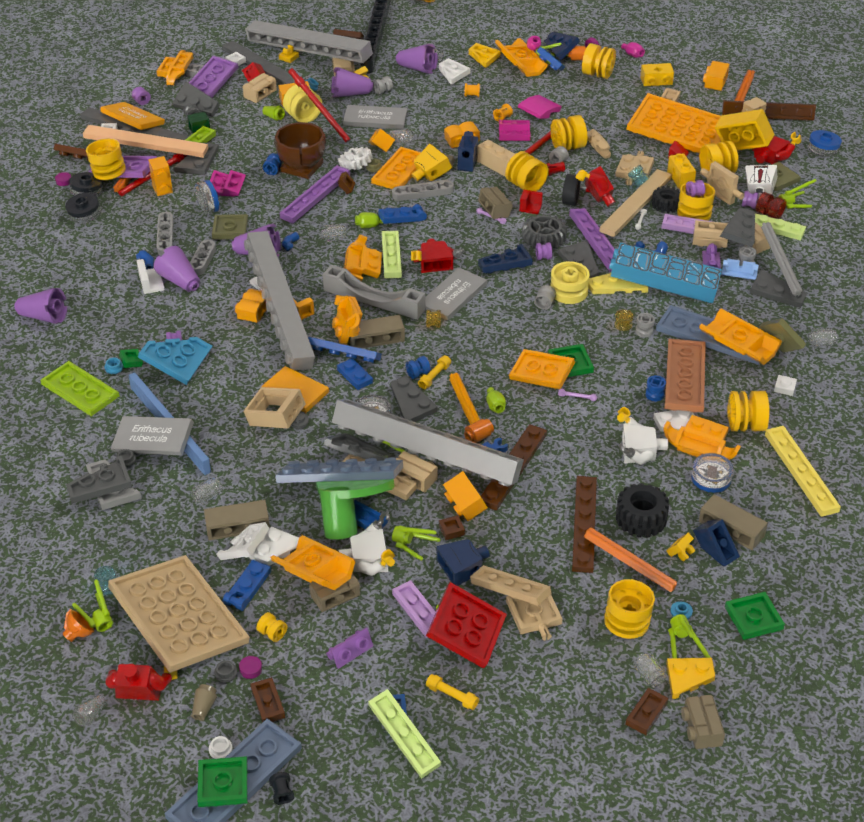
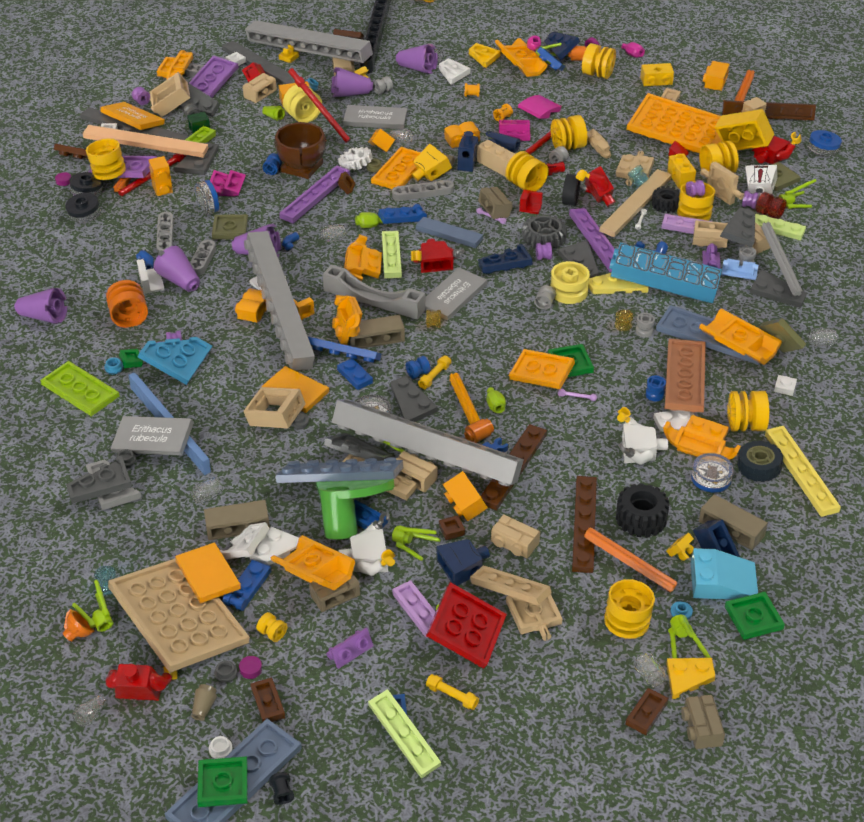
none -> orange wheel [106,280,148,328]
none -> tan window [150,72,190,118]
none -> light orange tile [175,542,241,603]
none -> sand blue tile [416,217,483,248]
none -> dark blue piece [485,131,521,153]
none -> tan brick [491,514,540,558]
none -> medium azure slope [691,548,758,599]
none -> black wheel [737,440,783,482]

